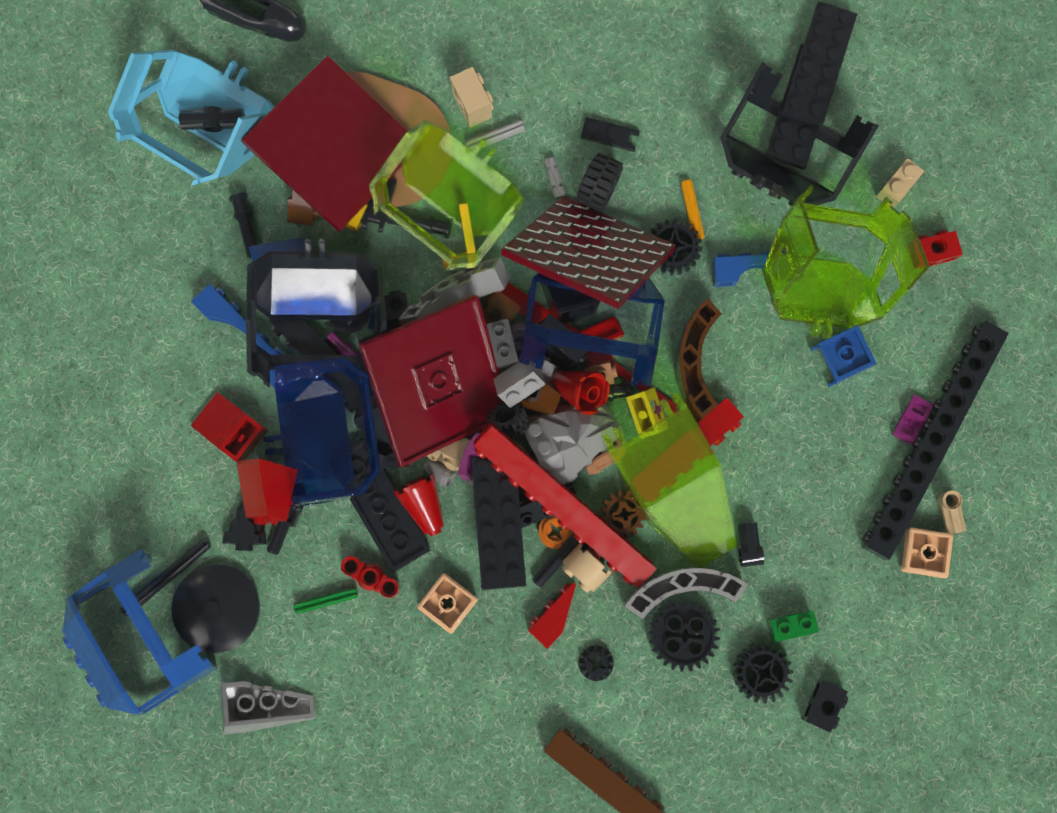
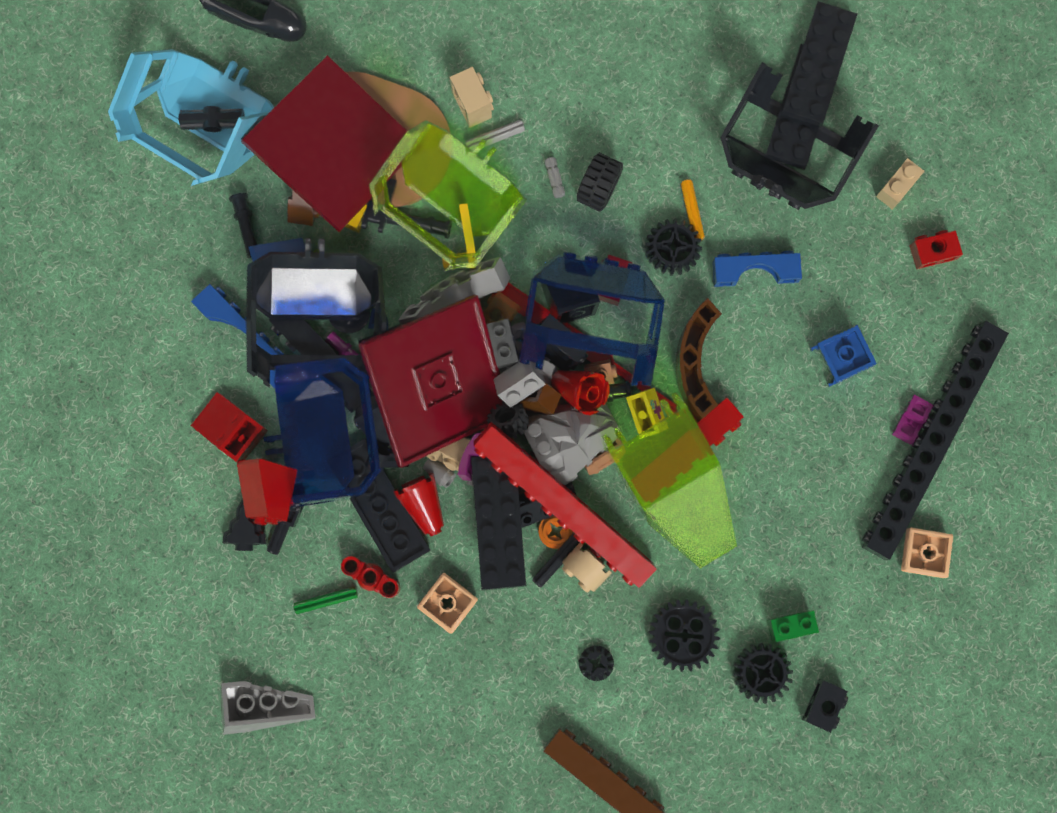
blue windscreen [62,549,217,715] -> none
black axle [120,538,211,616] -> none
black dish [171,564,261,653] -> none
black brick [384,290,408,325] -> none
dark red tile [501,196,676,309] -> none
red slope [528,582,576,649] -> none
red tile [577,316,625,353] -> none
black hinge [580,117,640,152] -> none
reddish brown gear [599,491,647,538] -> none
light grey brick [623,567,748,619] -> none
black piece [738,522,764,567] -> none
clear neon green windscreen [762,184,930,339] -> none
tan piece [936,490,966,534] -> none

